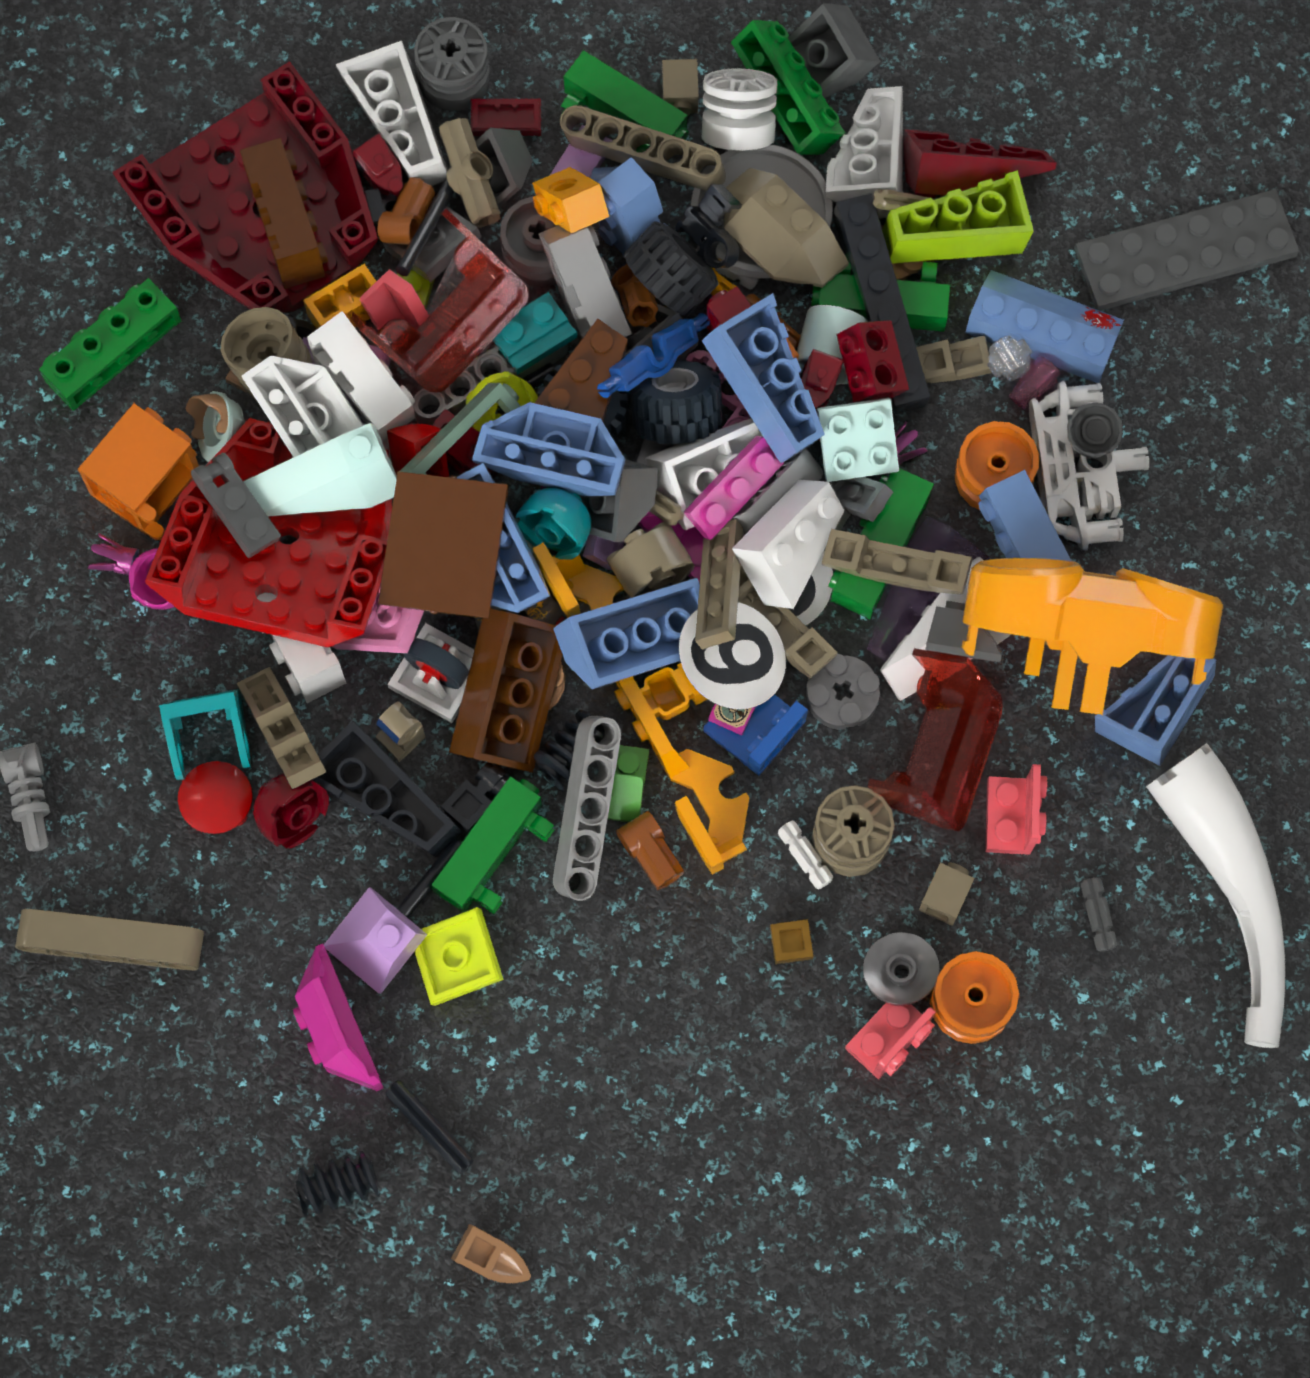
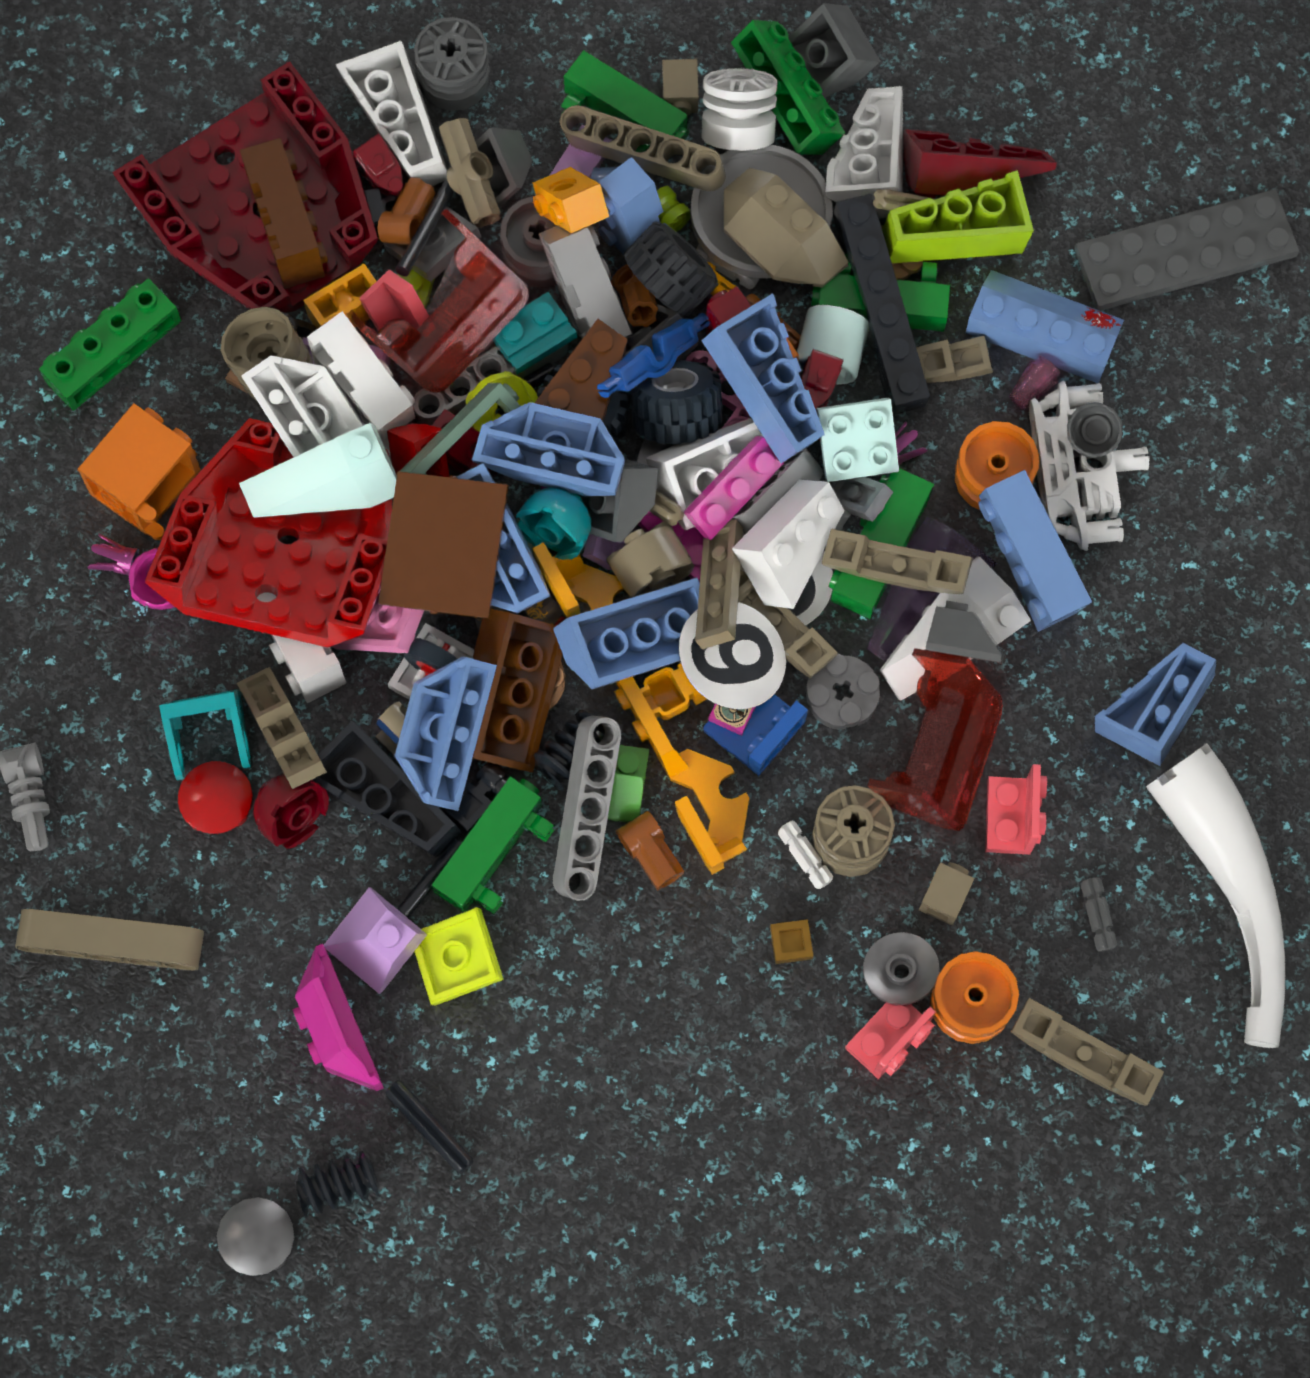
piece [186,391,245,462] -> none
dark grey plate [191,452,281,559] -> none
medium nougat plate [451,1224,531,1283] -> none
dark red plate [471,99,541,136] -> none
black piece [675,184,742,268] -> none
dark red brick [836,320,909,402] -> none
light orange piece [962,558,1223,715] -> none
clear gear [987,336,1032,381] -> none
none -> flat silver dish [217,1197,294,1276]
none -> medium blue wedge [395,656,497,811]
none -> lime wheel [657,186,691,232]
none -> dark tan slope [1011,998,1164,1106]

